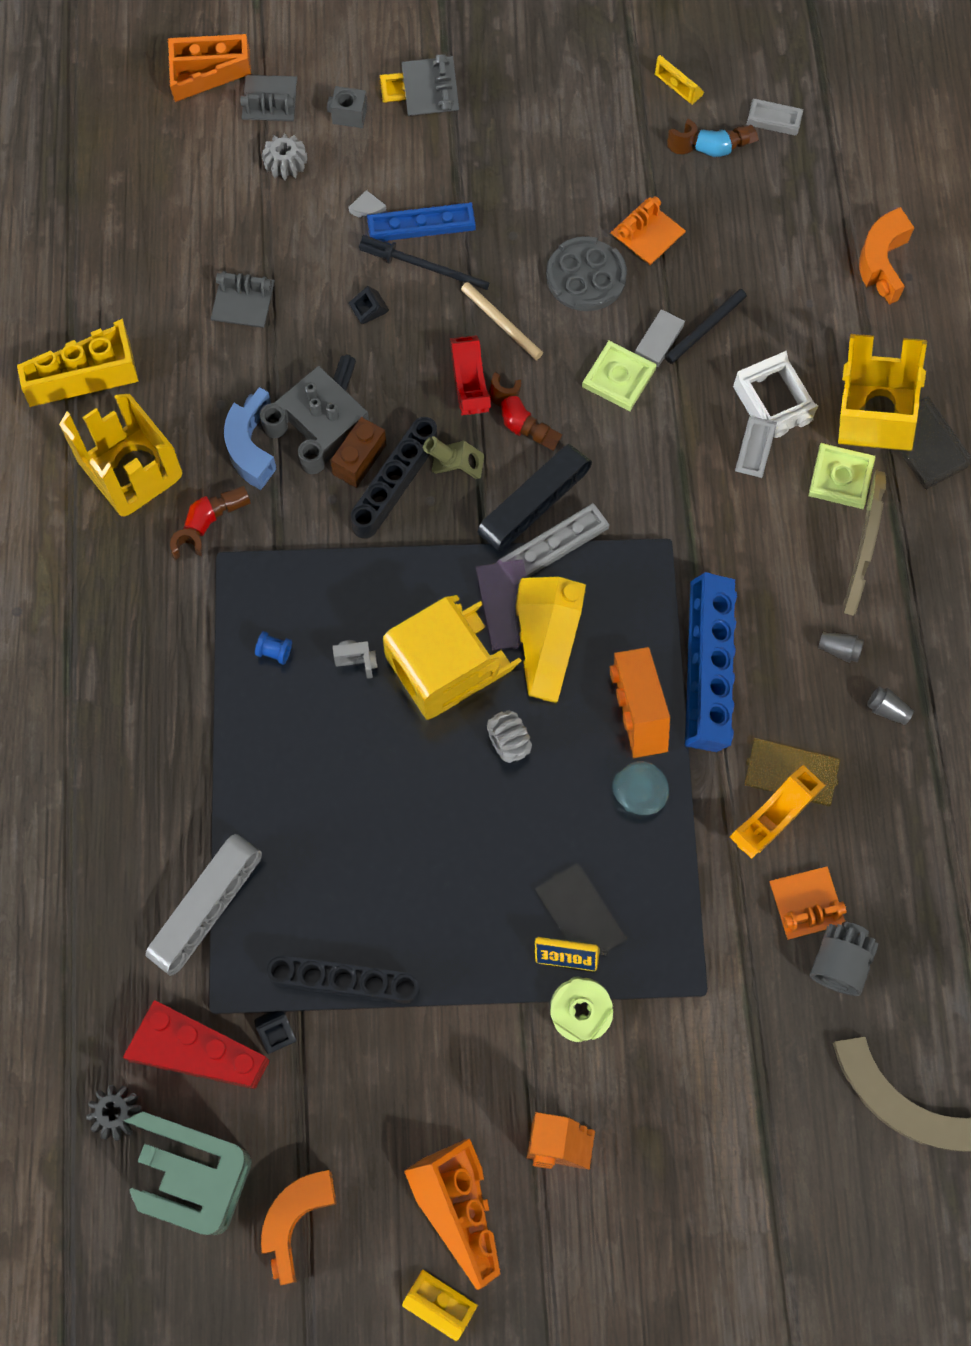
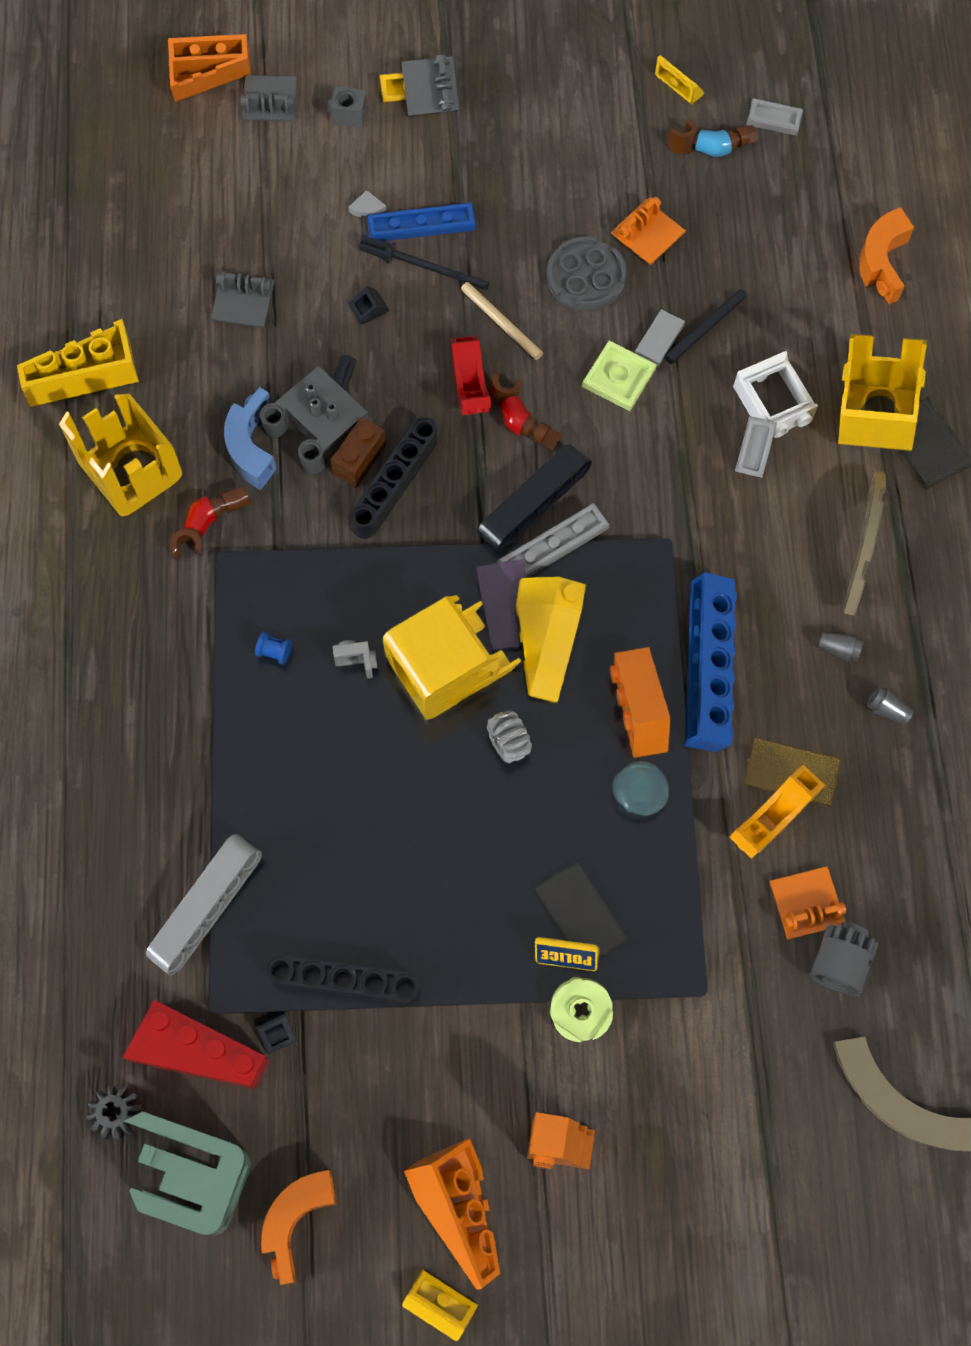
light grey gear [262,133,307,180] -> none
olive bracket [423,436,484,479] -> none
yellowish green tile [808,443,875,509] -> none

